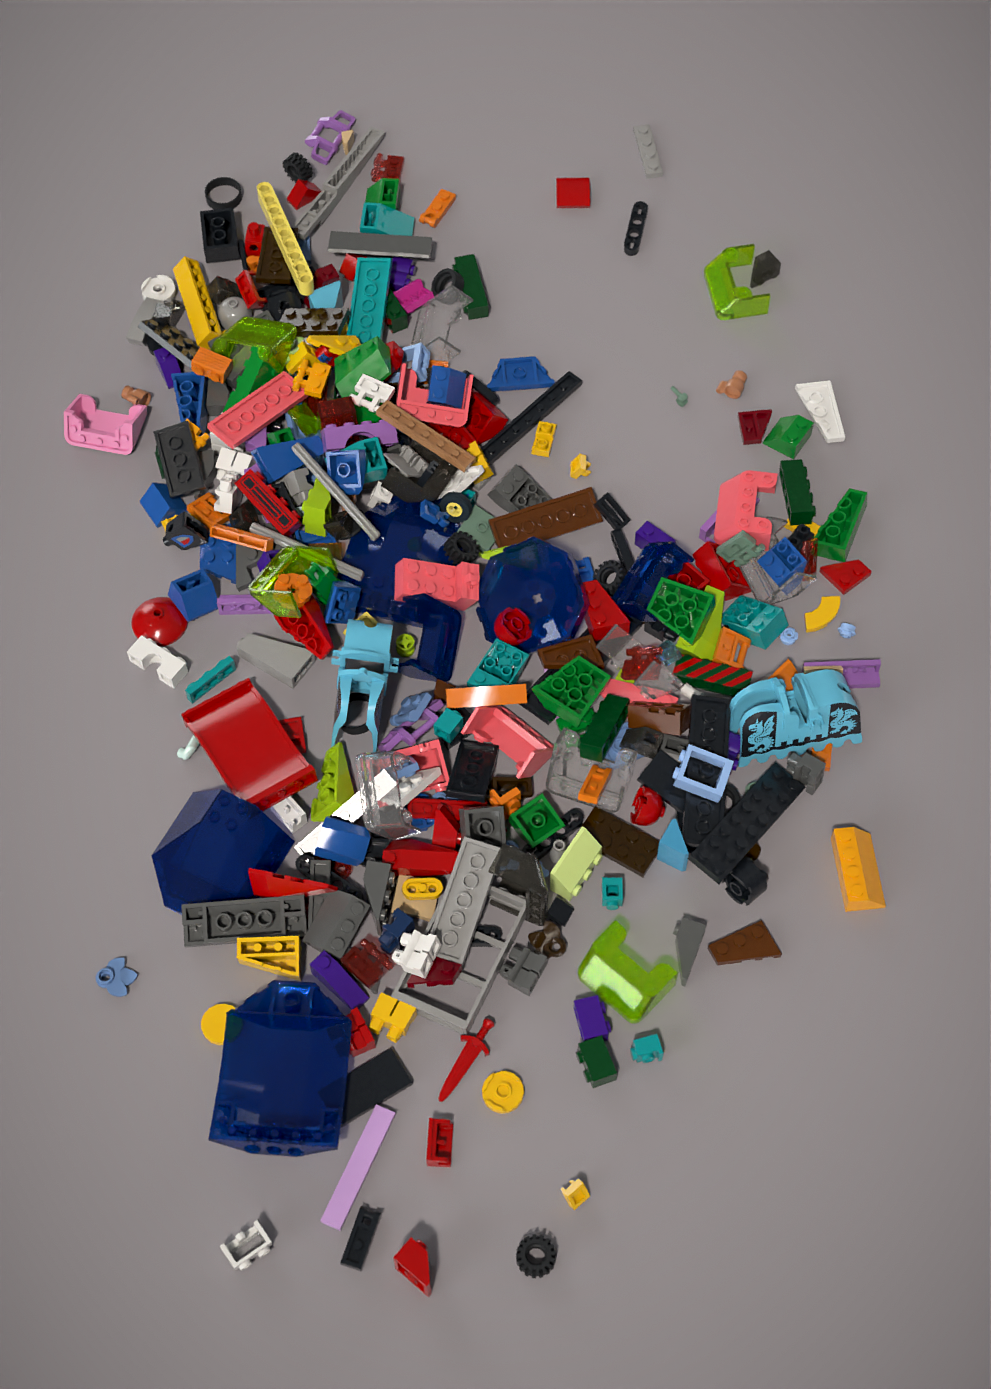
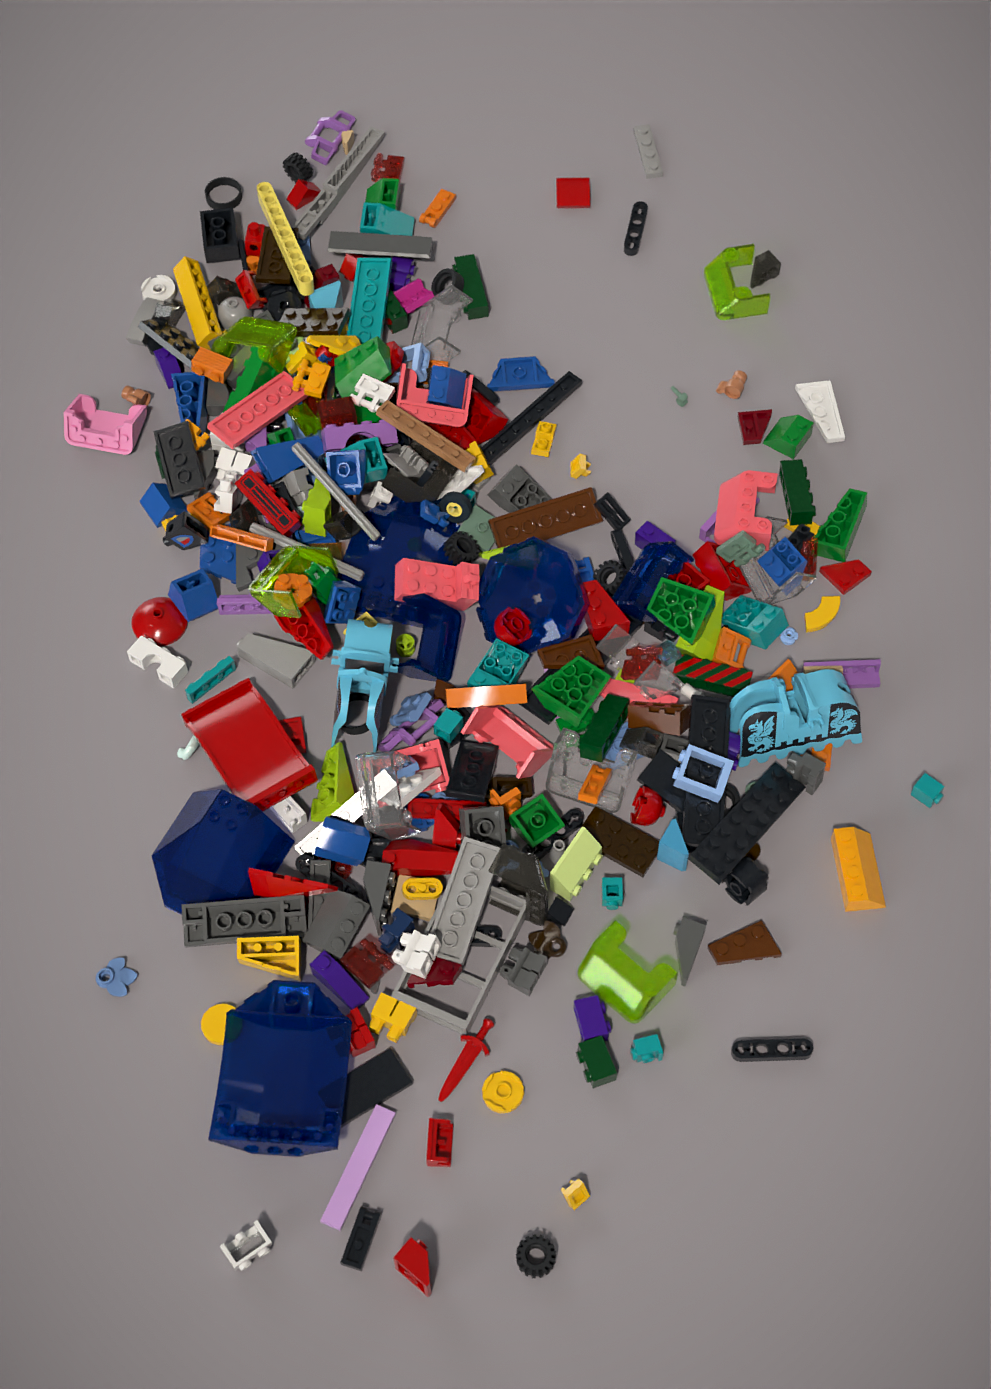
light blue plate [838,623,856,639] -> none
none -> black beam [731,1038,814,1062]
none -> teal brick [911,773,945,808]

